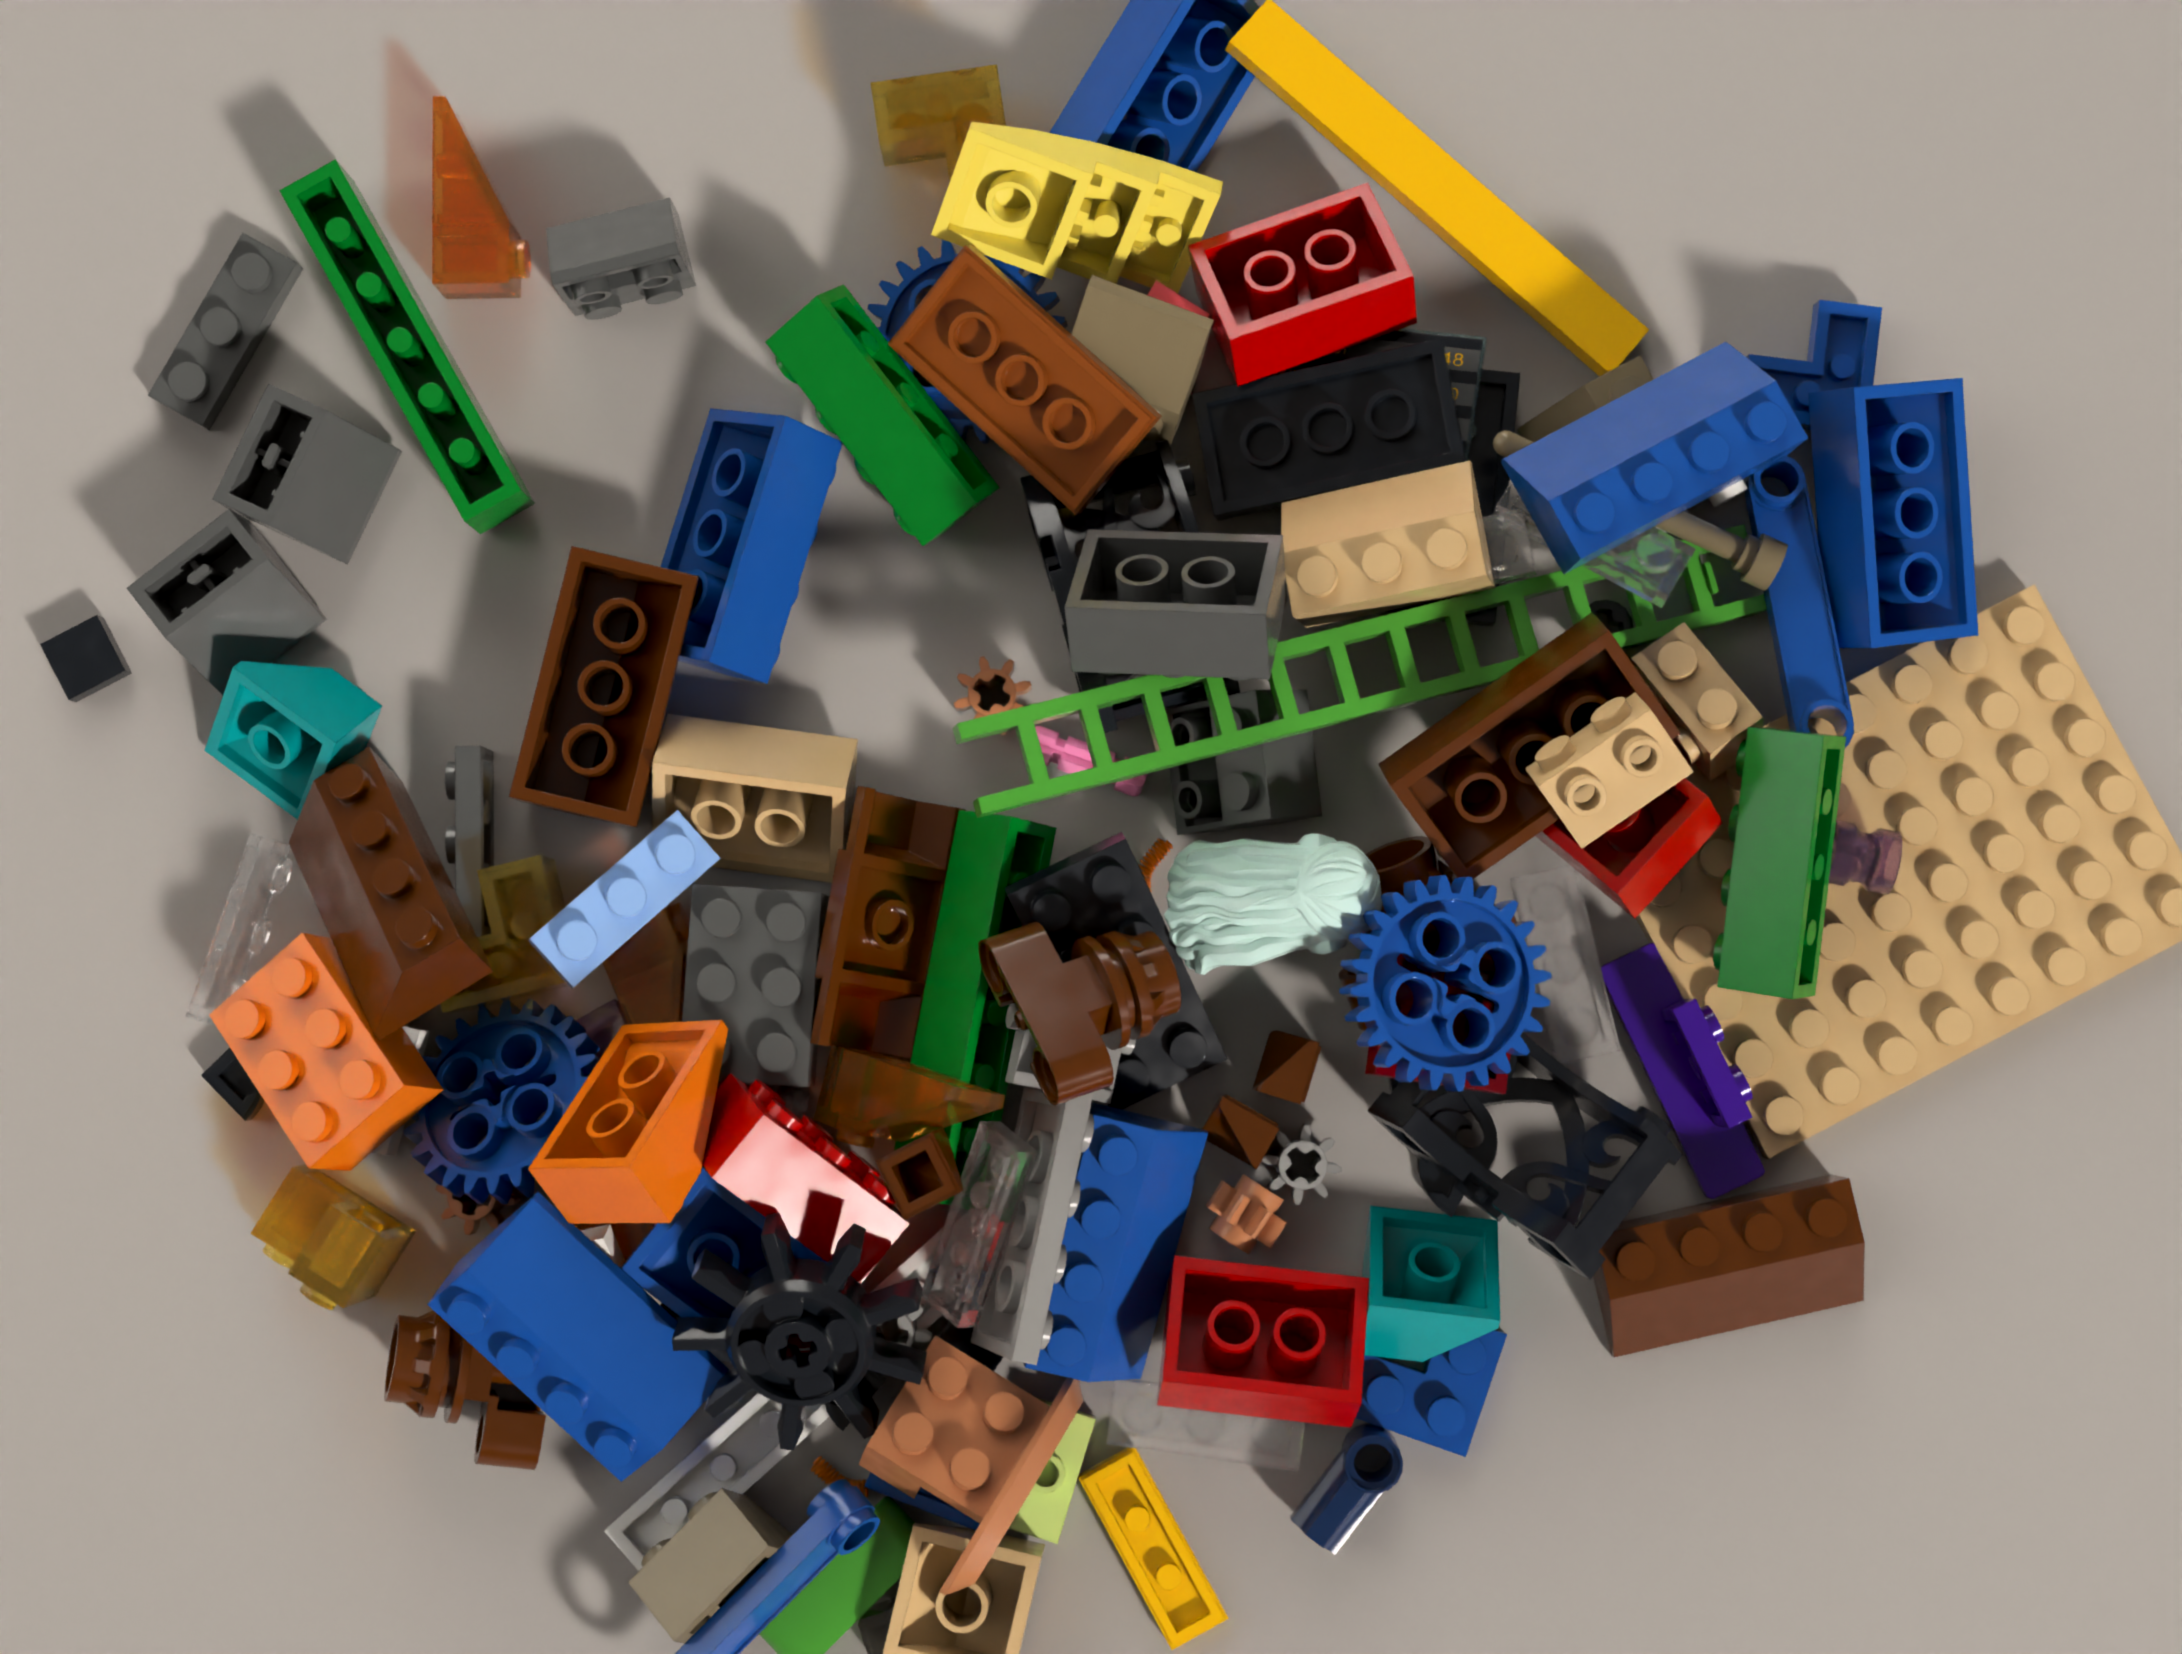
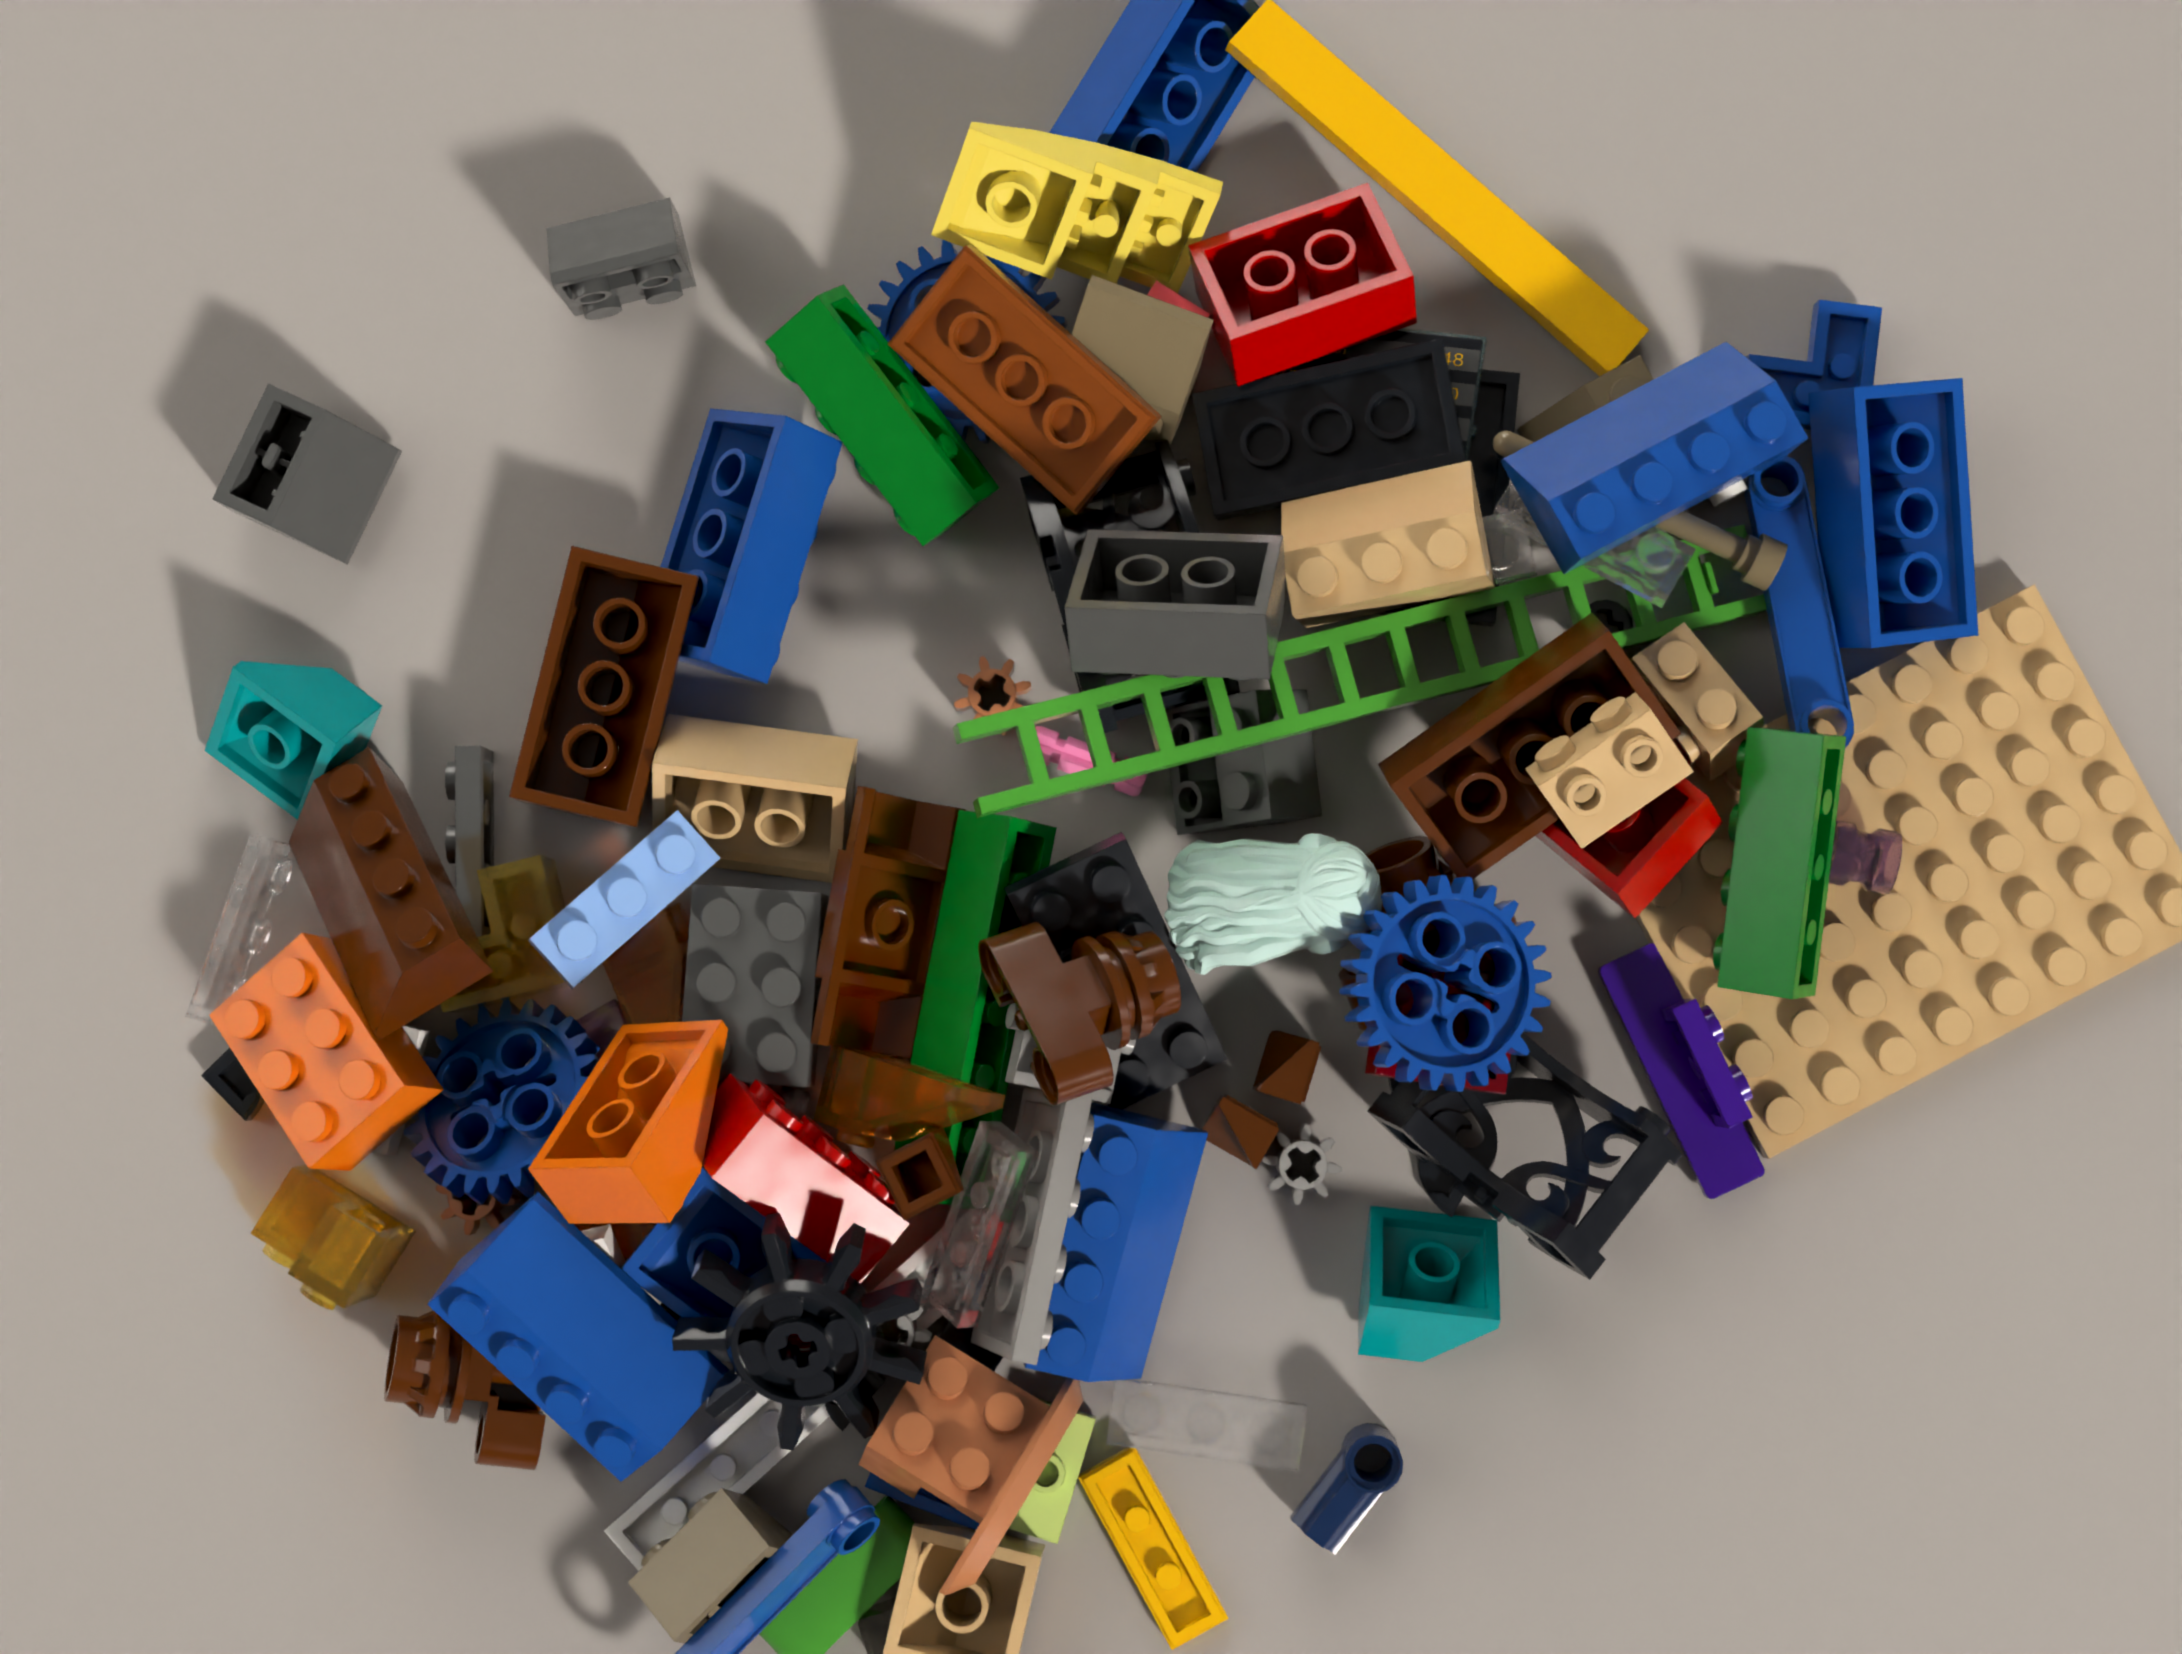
black tile [40,615,132,702] -> none
dark grey slope [127,509,327,695] -> none
dark grey plate [148,232,303,431] -> none
green brick [279,159,535,534] -> none
clear orange slope [432,96,531,299] -> none
orange leg [811,1456,868,1498] -> none
clear yellow brick [870,64,1006,182] -> none
orange leg [1138,838,1173,892] -> none
red brick [1157,1255,1369,1428] -> none
nougat gear [1206,1174,1287,1254] -> none
blue plate [1356,1329,1507,1457] -> none
clear plate [1510,865,1621,1064] -> none
reddish brown slope [1593,1174,1865,1357] -> none

